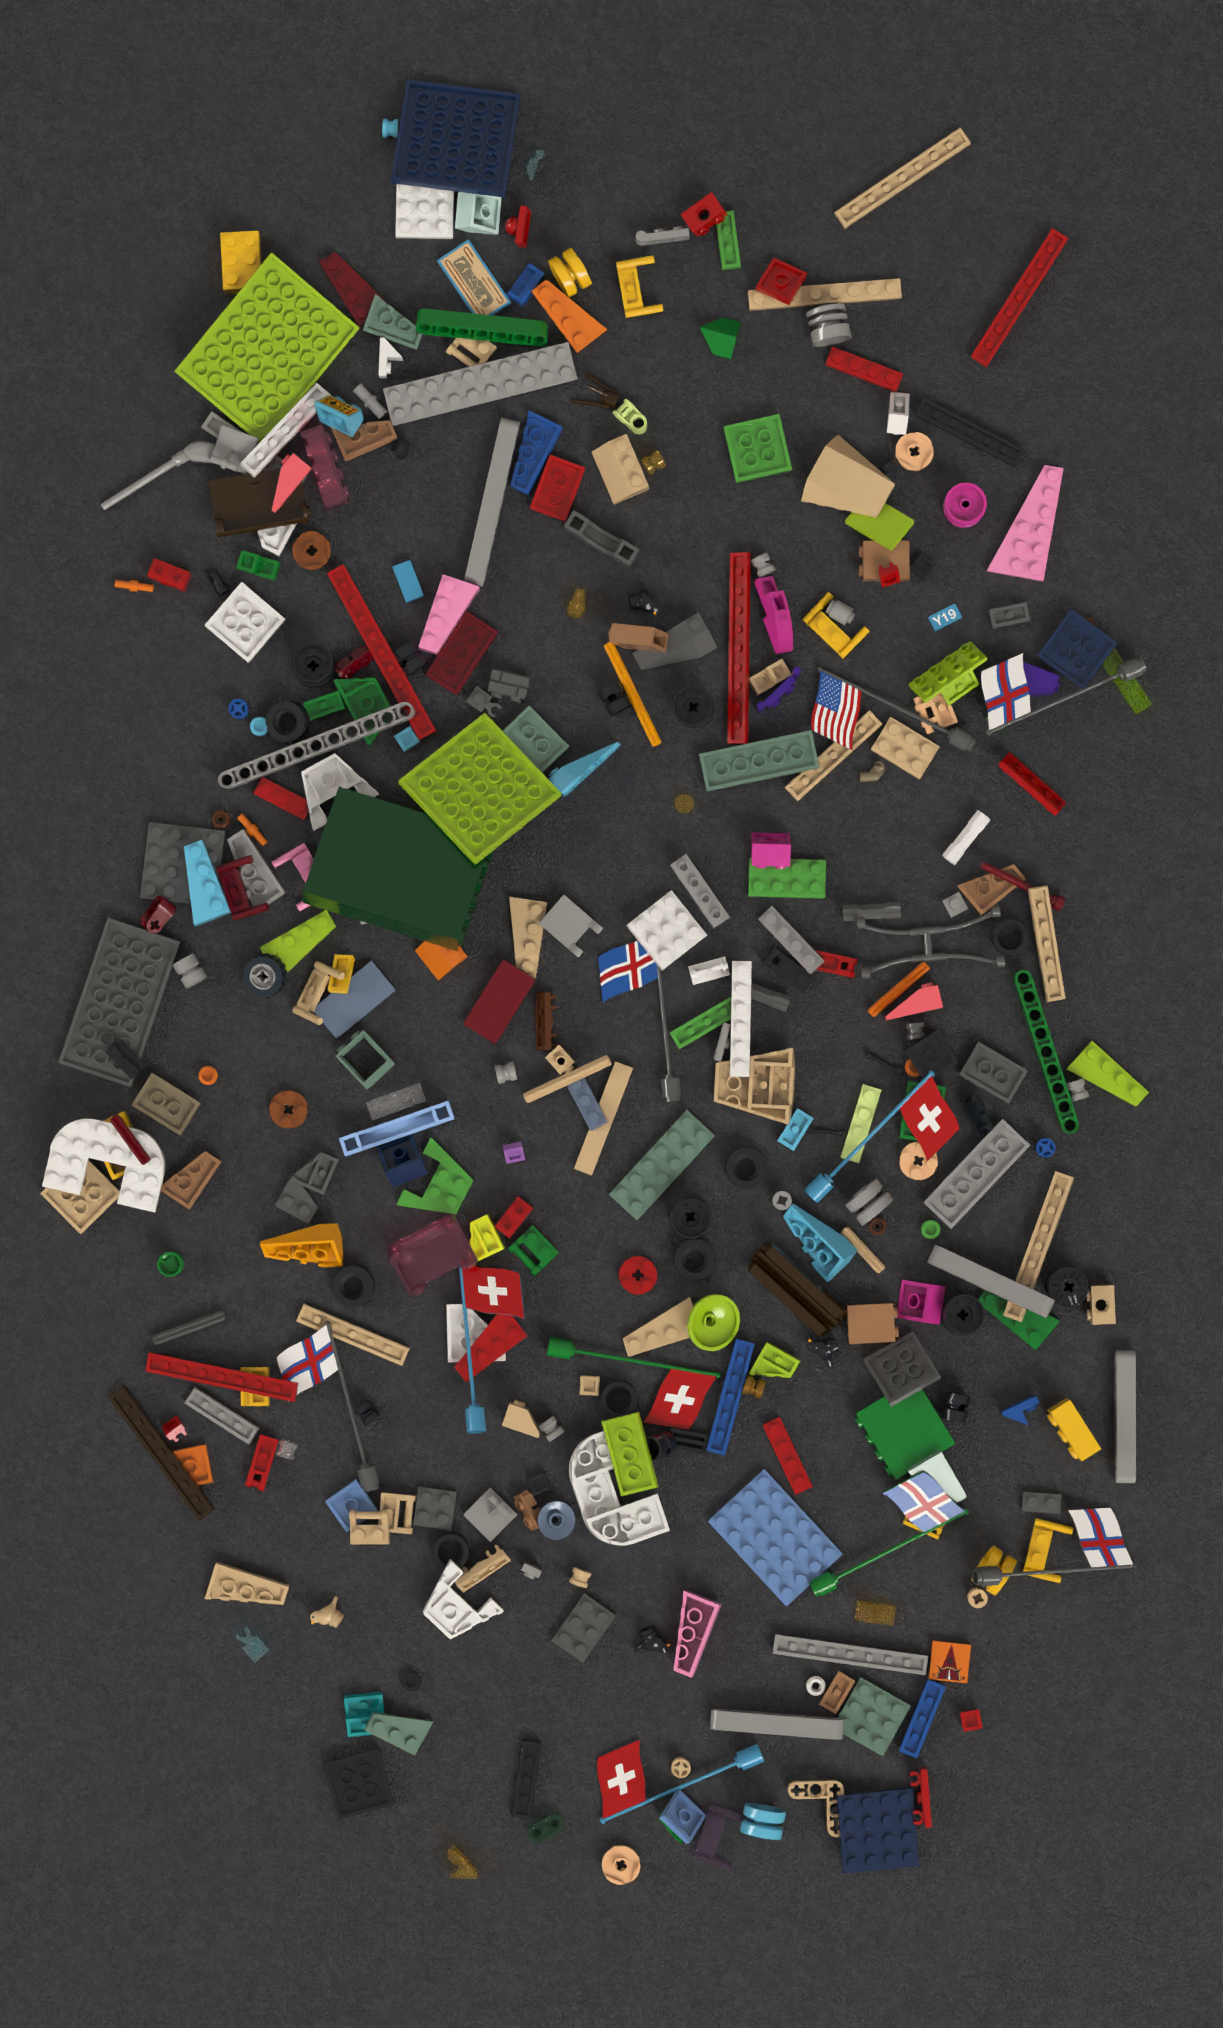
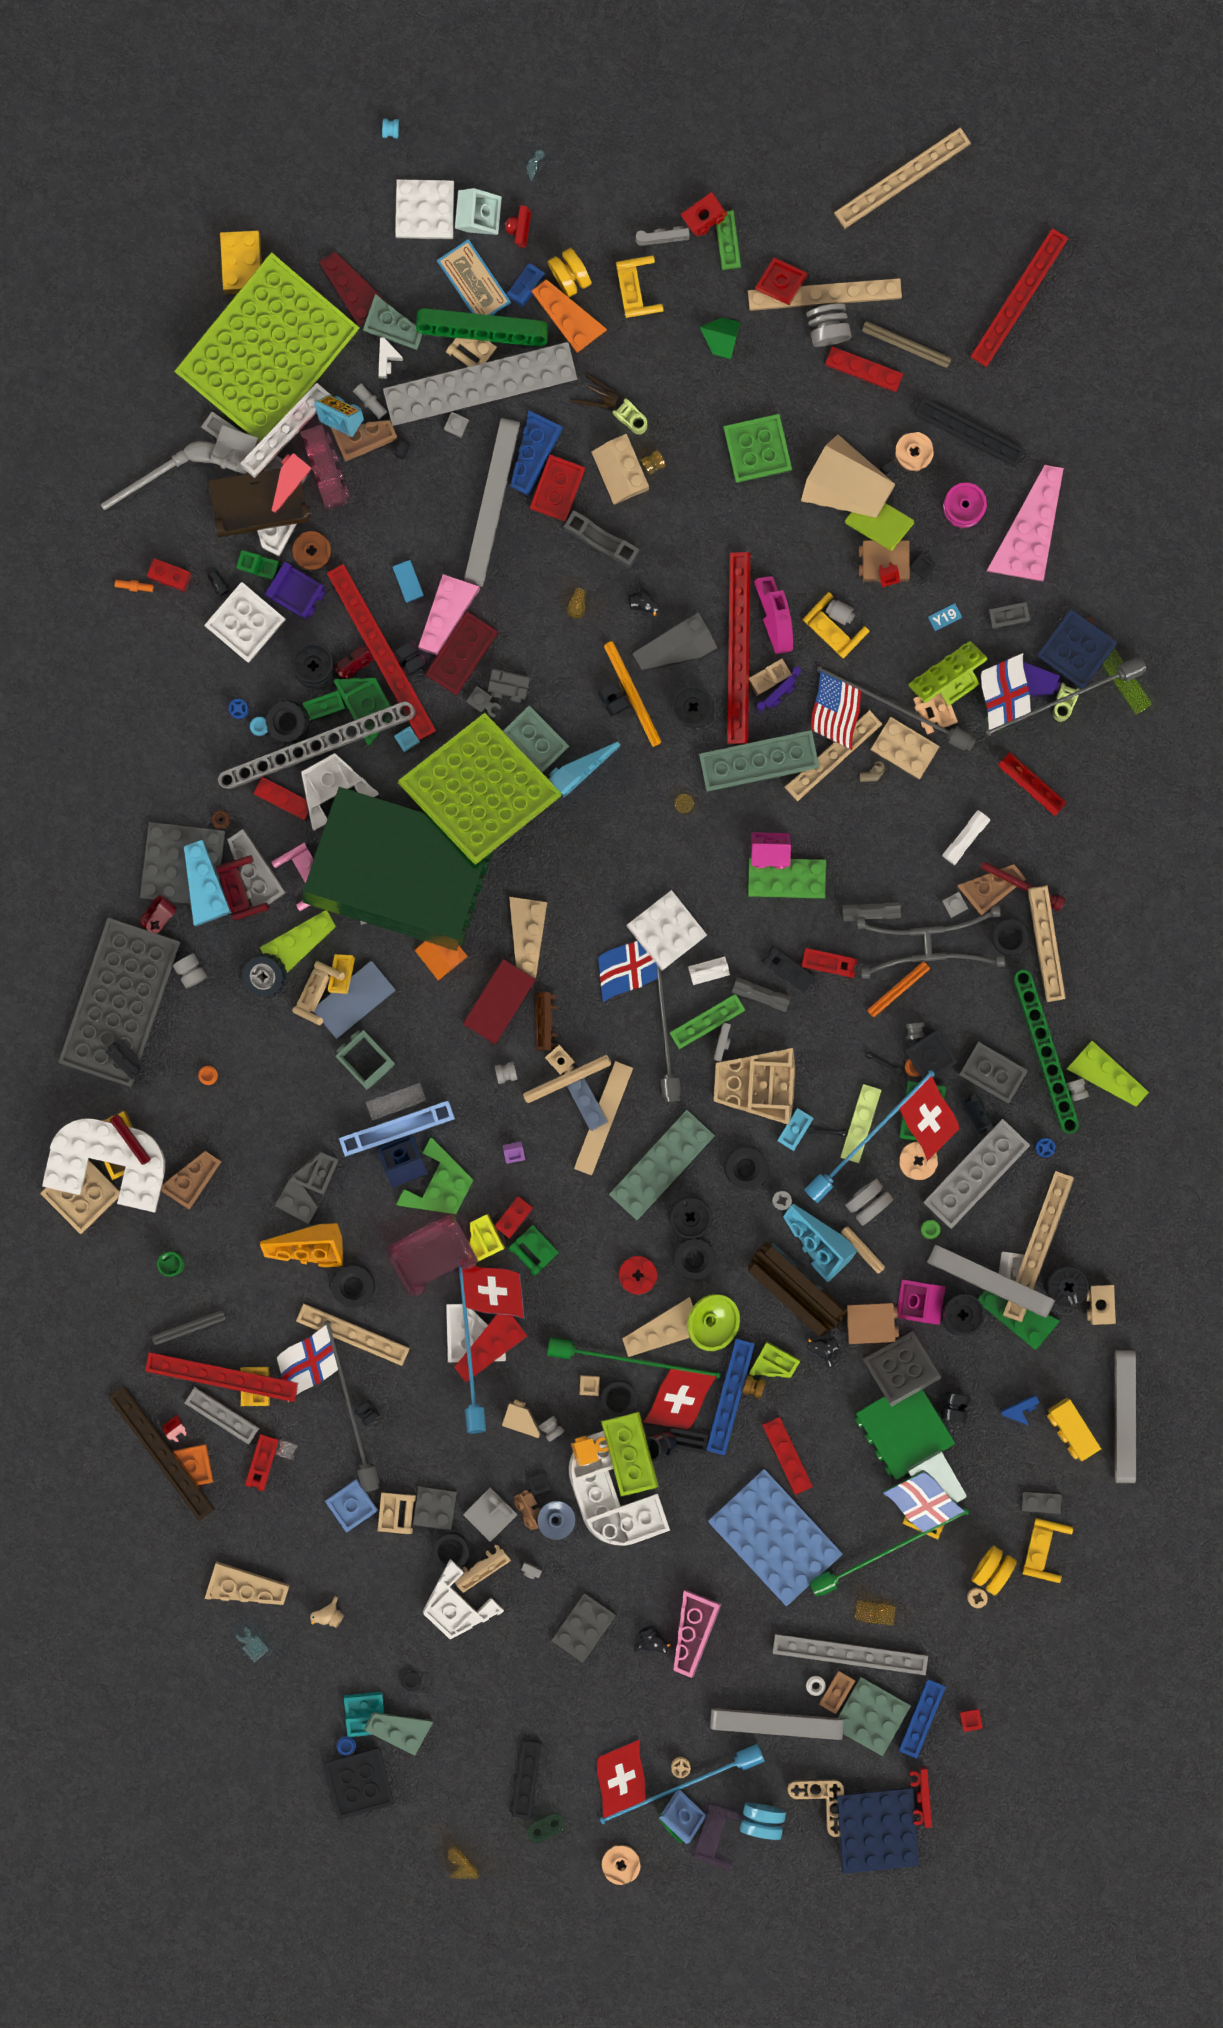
dark tan plate [132,1073,201,1136] -> none
orange bar [237,813,268,847] -> none
dark orange plate [269,1090,308,1129] -> none
tan plate [349,1509,390,1544] -> none
dark blue plate [391,79,520,198] -> none
light grey flag [539,894,603,957] -> none
tan wheel [569,1567,592,1588] -> none
medium nougat brick [608,623,669,653] -> none
light grey brick [670,854,730,929] -> none
white plate [730,961,752,1077] -> none
light grey wheel [751,553,776,578] -> none
light grey plate [758,906,825,974] -> none
reddish brown plate [868,1217,887,1236] -> none
coral slope [885,982,943,1021] -> none
white slope [887,392,910,435] -> none
orange tile [928,1640,971,1683] -> none
flag [972,1508,1137,1586] -> none
none -> dark purple panel [265,562,326,620]
none -> blue plate [337,1736,356,1756]
none -> light grey plate [444,412,469,438]
none -> light orange brick [571,1435,608,1466]
none -> dark tan axle [862,321,951,368]
none -> white slope [999,1252,1025,1281]
none -> yellowish green piece [1052,683,1080,722]

